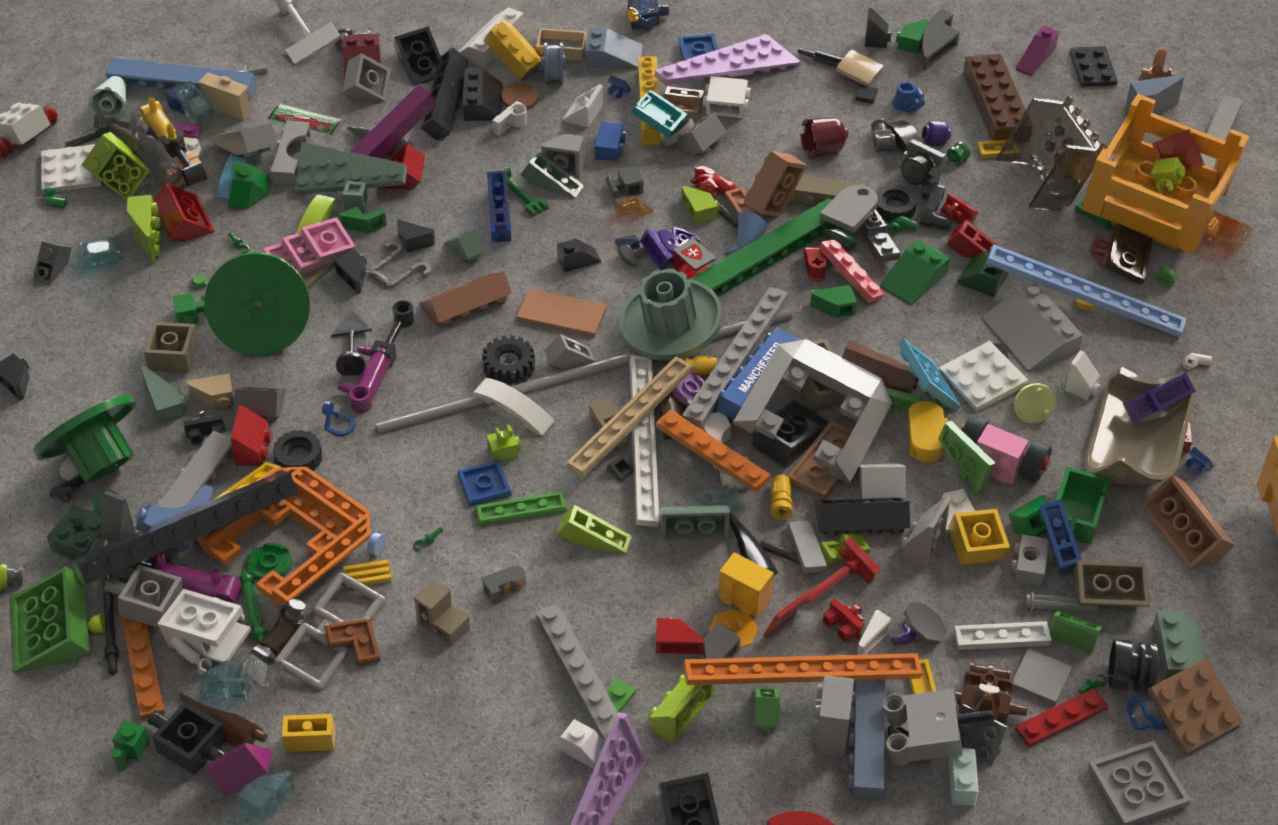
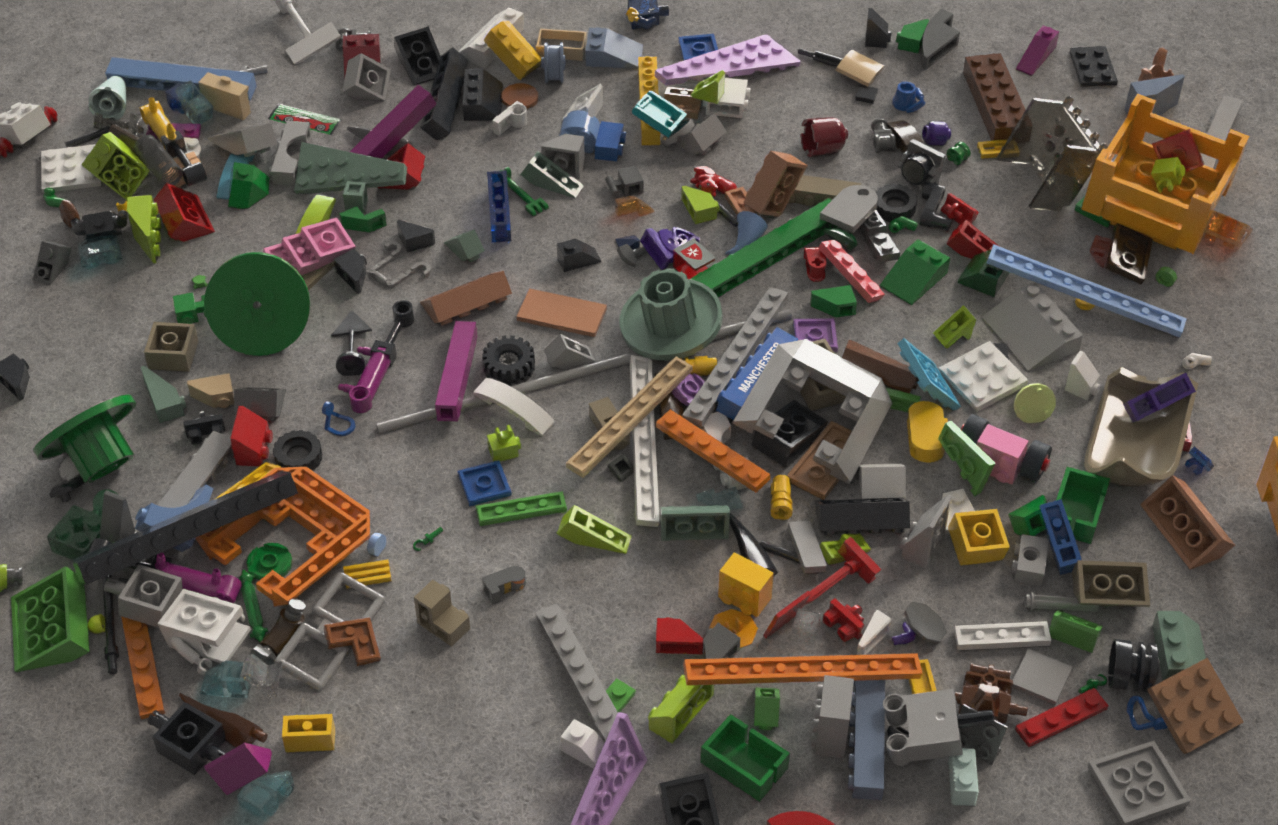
green brick [112,720,150,771] -> none
green hand [228,232,250,254] -> none
clear blue tile [607,75,631,99] -> none
none -> black torso [59,200,128,241]
none -> magenta brick [435,321,478,422]
none -> medium blue brick [559,110,600,153]
none -> lime slope [691,70,725,104]
none -> green piece [700,714,790,802]
none -> medium lavender tile [793,318,838,352]
none -> lime slope [933,305,976,349]

